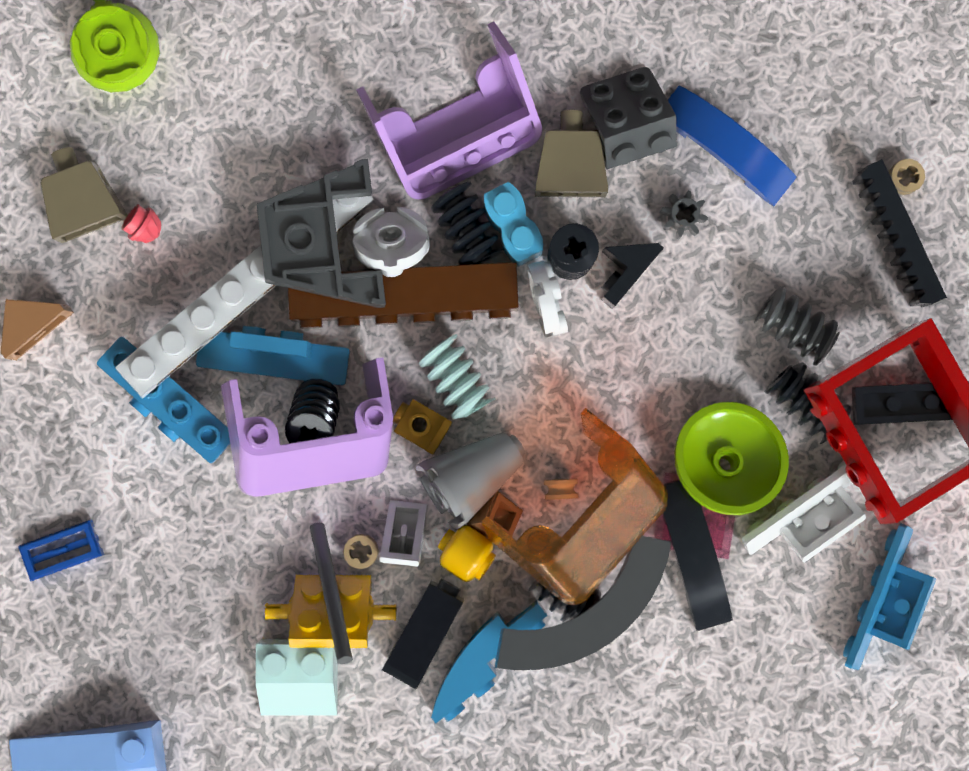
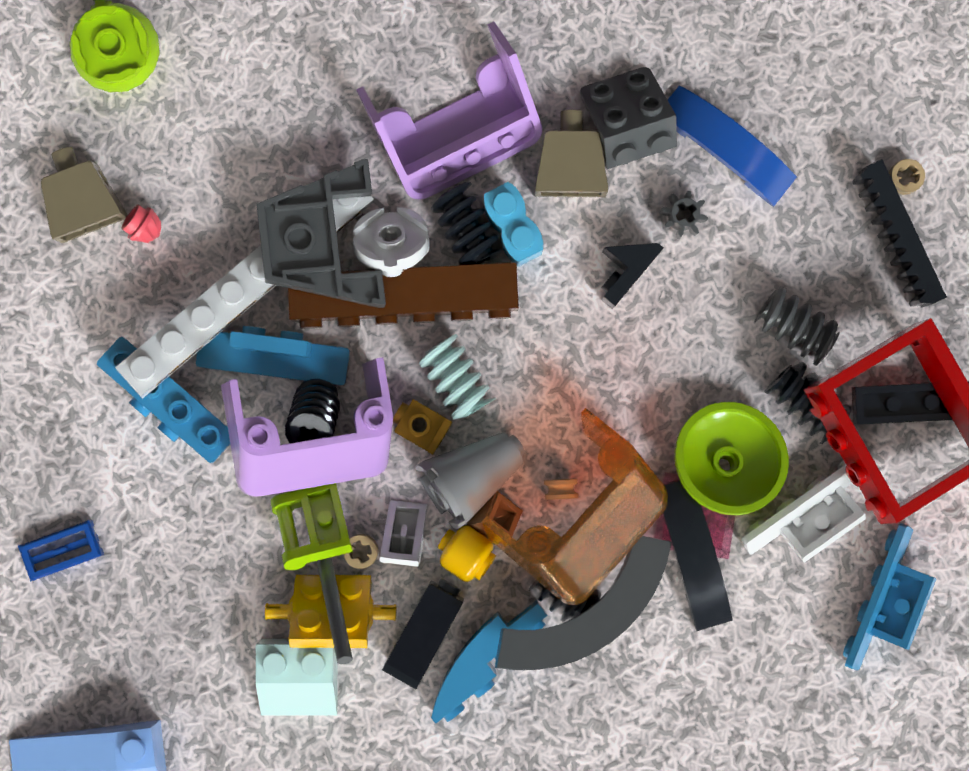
medium nougat slope [0,299,74,361] -> none
white plate [527,261,568,339] -> none
black piece [547,223,599,280] -> none
none -> lime plate [271,483,353,570]

